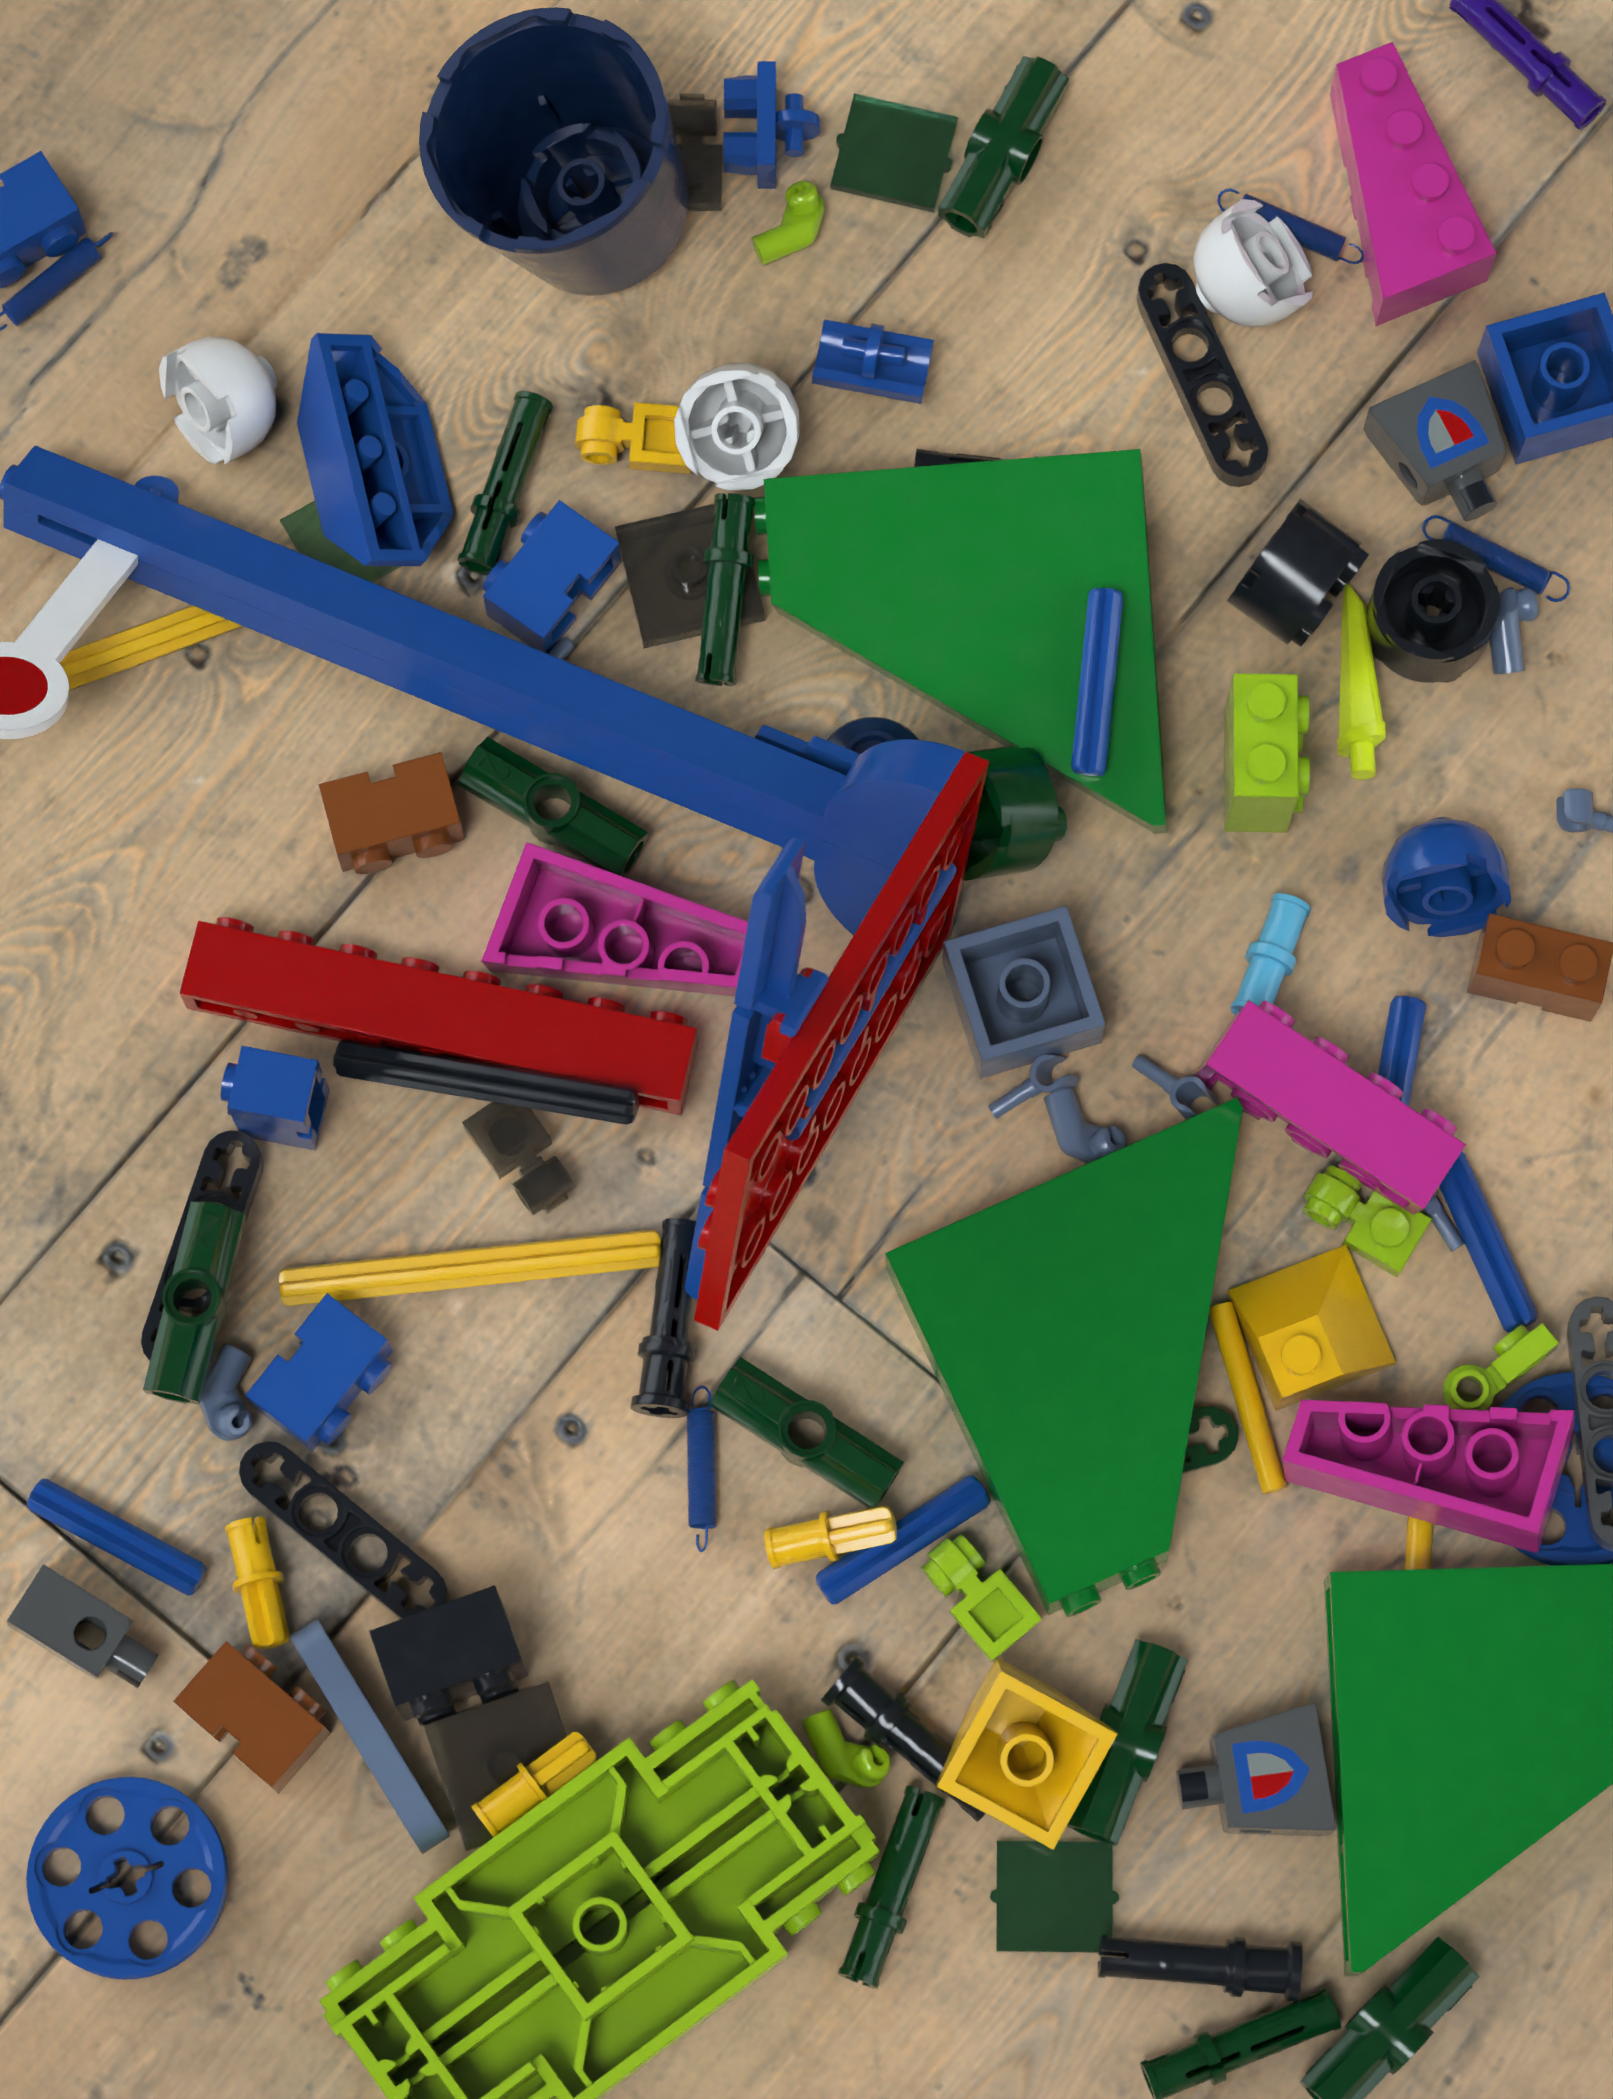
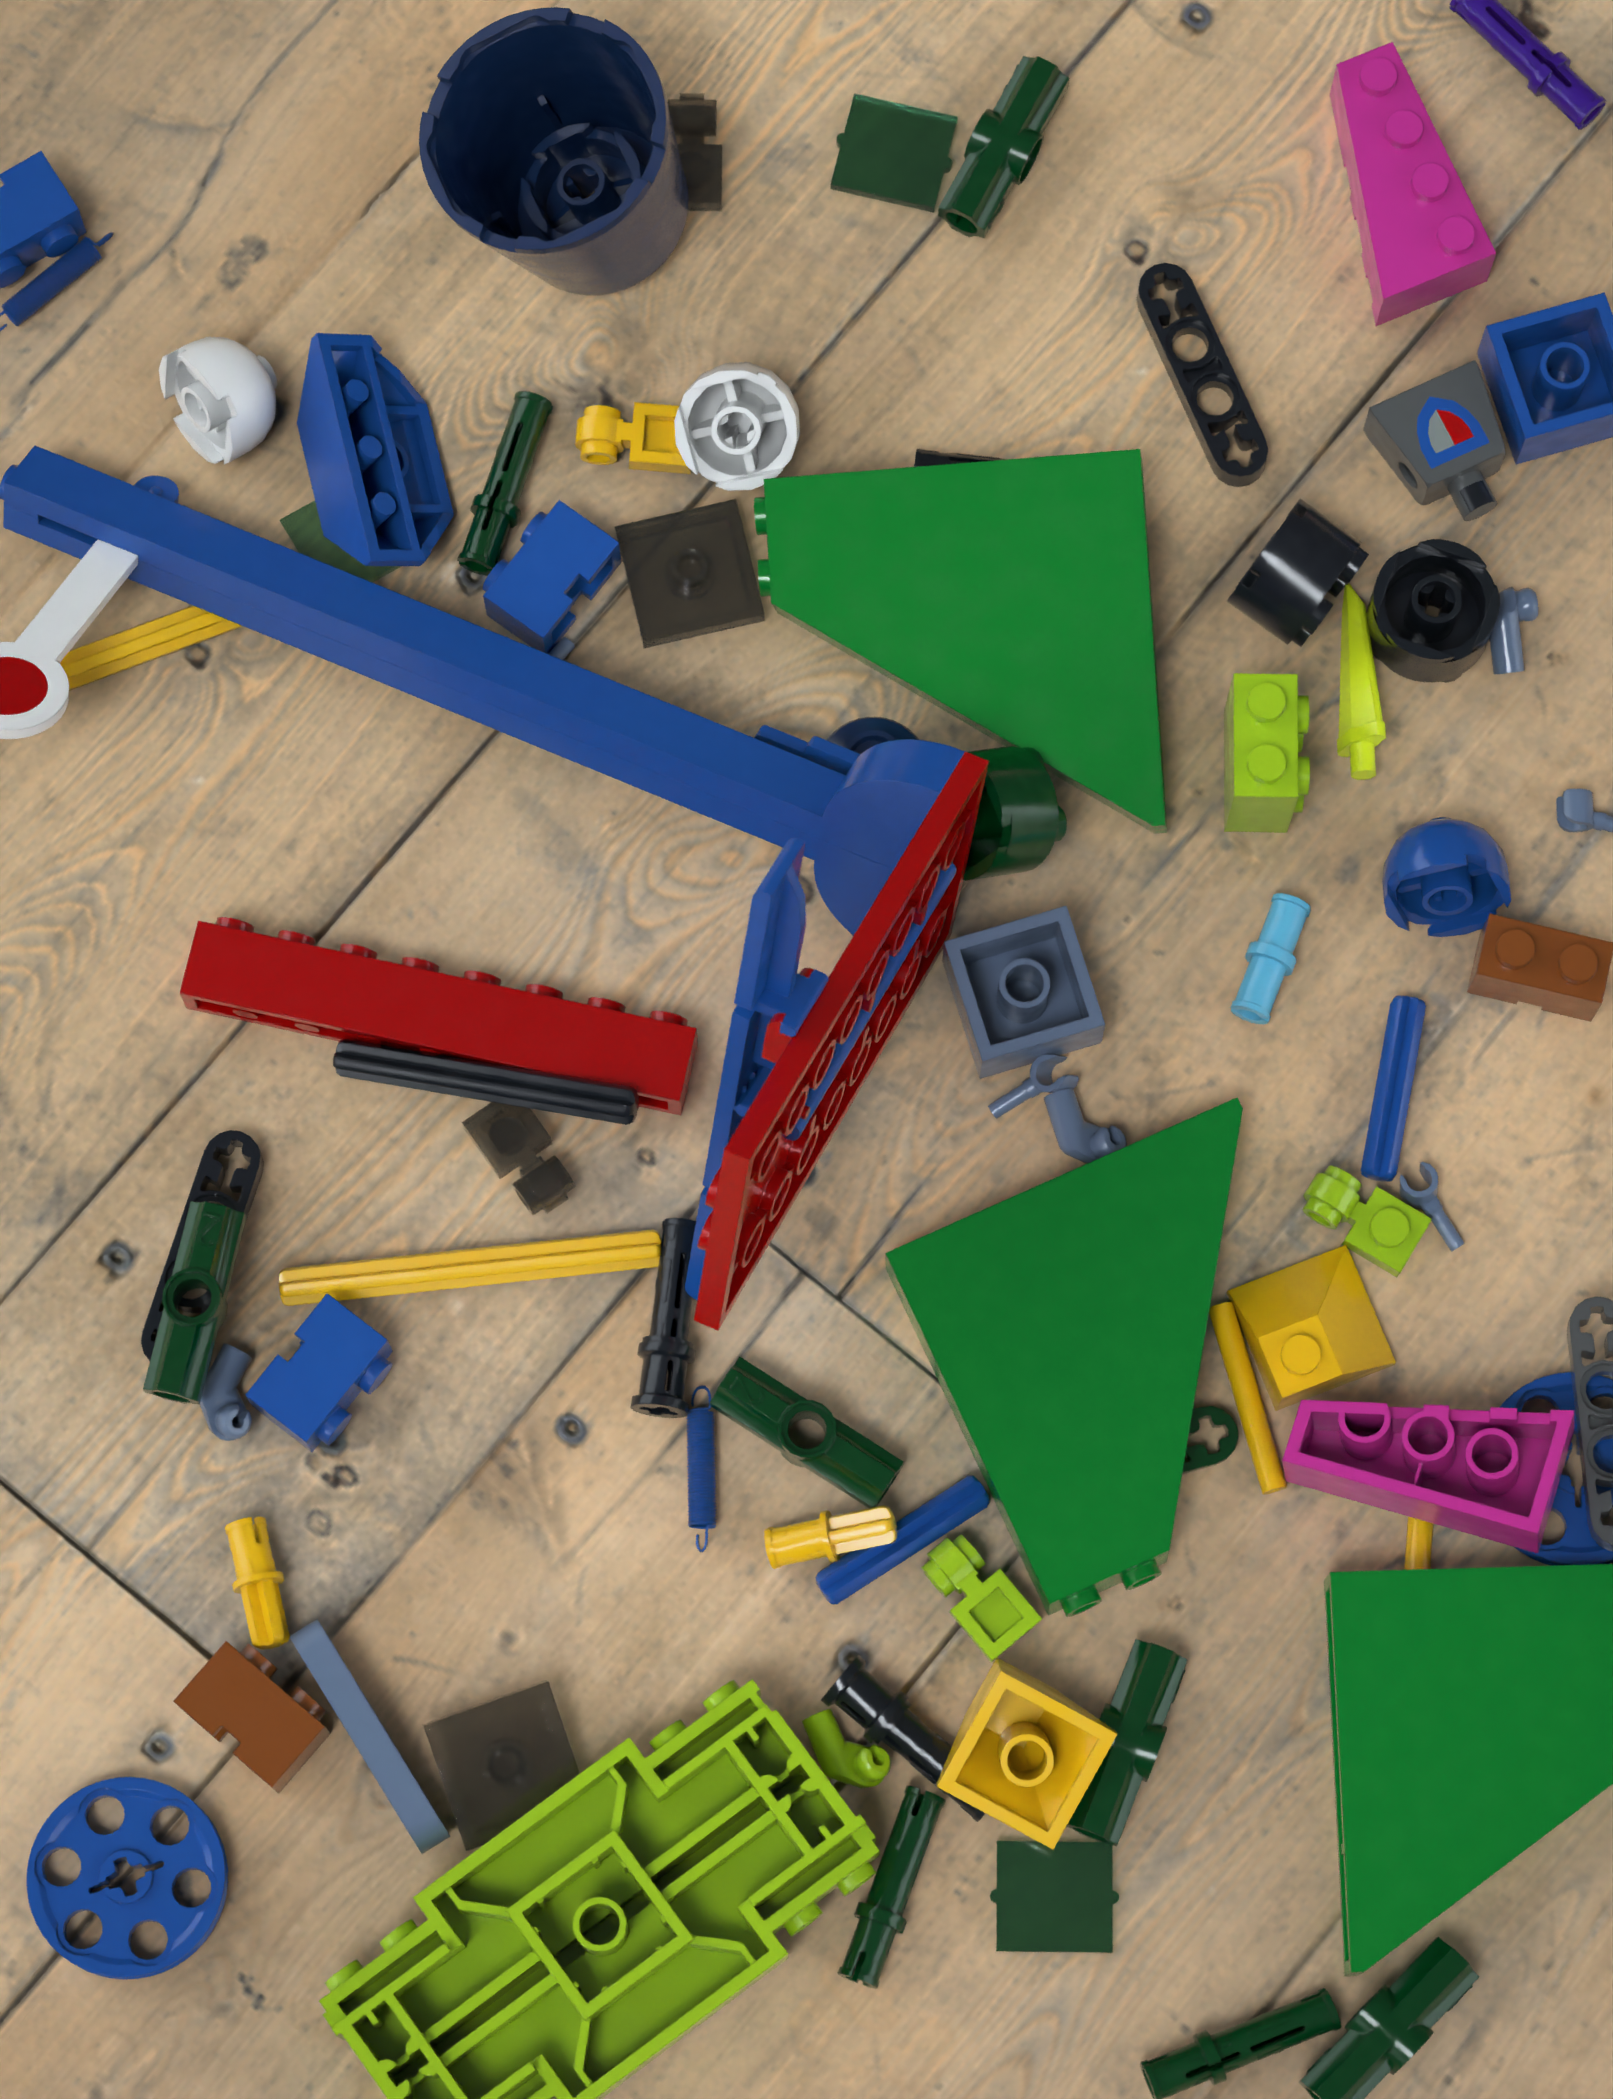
dark grey torso [7,1564,159,1688] -> none
blue axle [27,1479,207,1595] -> none
blue brick [220,1046,329,1151] -> none
black beam [239,1441,449,1619] -> none
dark orange brick [319,752,464,874] -> none
black brick [369,1585,528,1726] -> none
dark green piece [458,737,649,877] -> none
yellow axle [471,1731,598,1838] -> none
dark pink wedge [481,842,748,997] -> none
dark green pin [695,493,755,686] -> none
blue hips [723,61,821,189] -> none
lime arm [751,181,825,266] -> none
blue hips [812,320,934,404] -> none
blue axle [1071,588,1123,776] -> none
black pin [1098,1934,1302,2002] -> none
sand blue hand [1132,1054,1218,1120] -> none
dark grey torso [1176,1704,1336,1836] -> none
white cylinder [1194,199,1313,327] -> none
dark pink wedge [1194,1000,1466,1215] -> none
blue piece [1217,189,1364,264] -> none
blue piece [1422,515,1570,602] -> none
blue axle [1439,1151,1537,1332] -> none
lime plate [1443,1323,1559,1411] -> none

